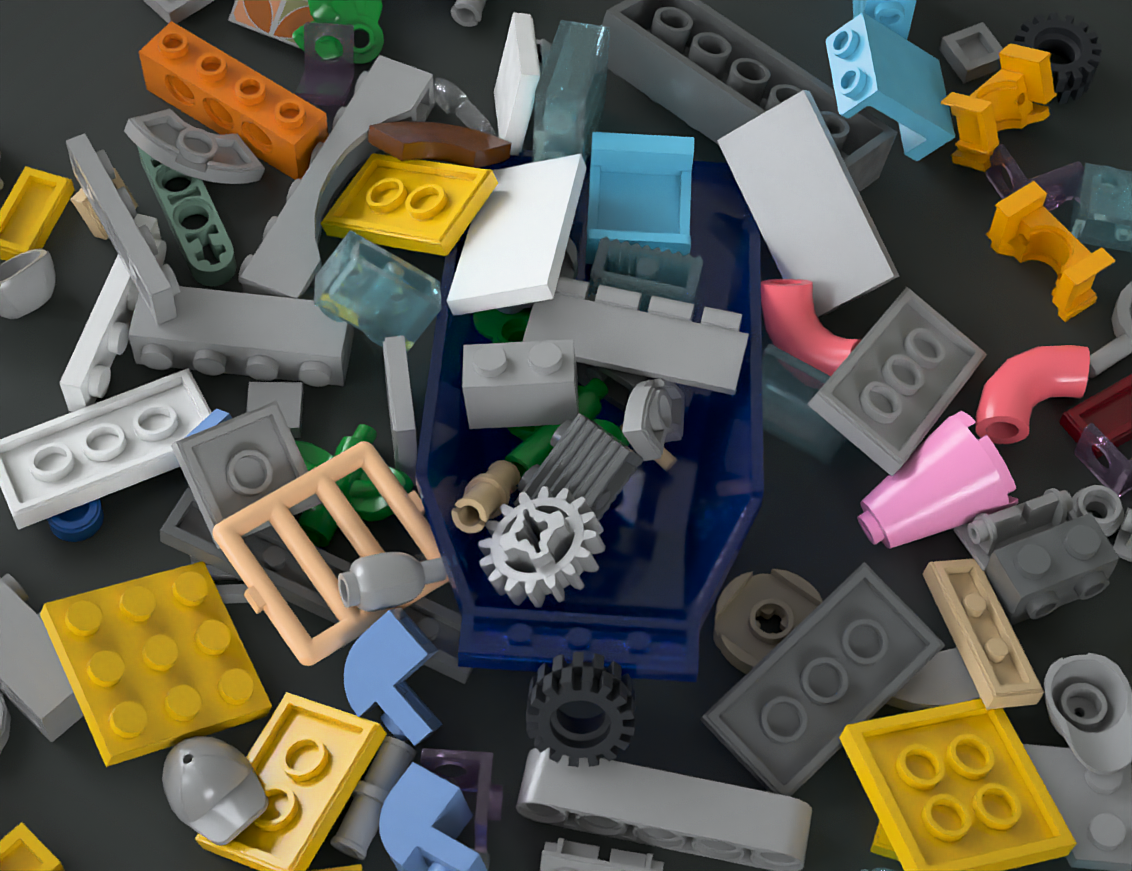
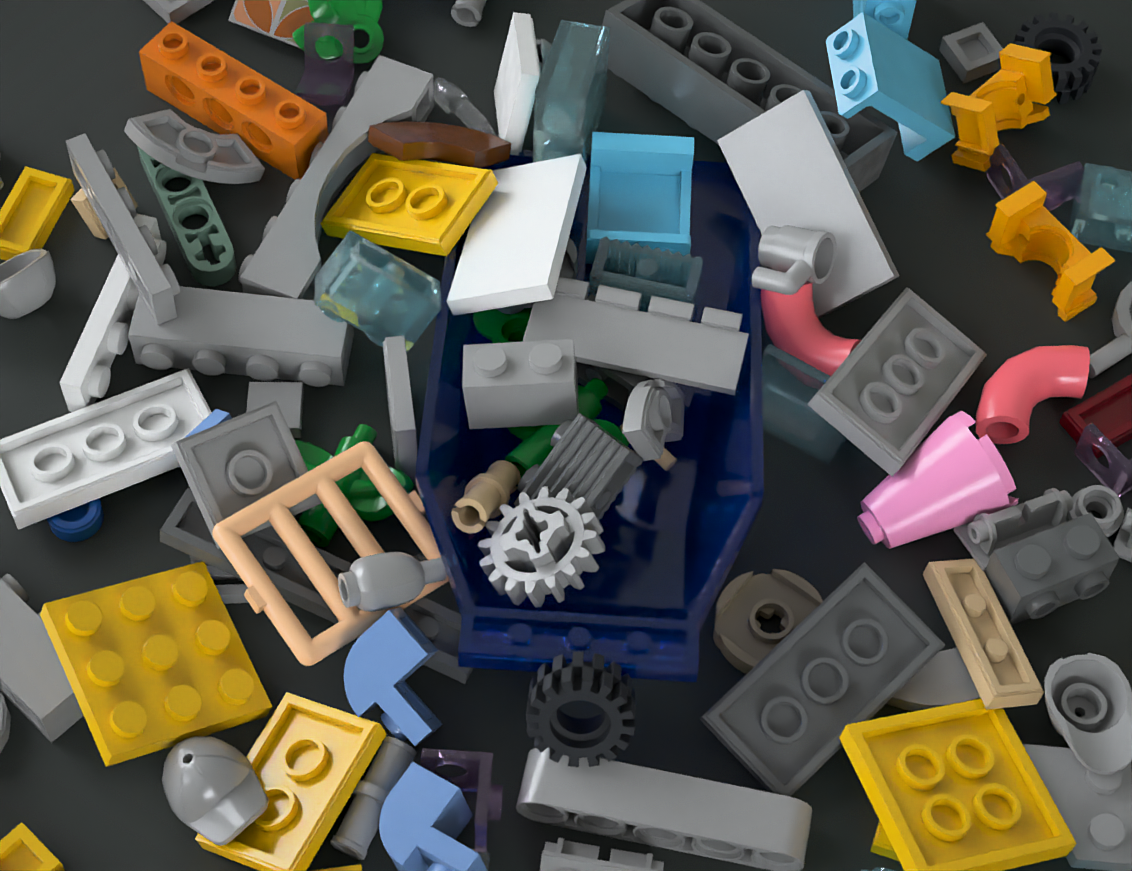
none -> light grey piece [752,225,836,295]

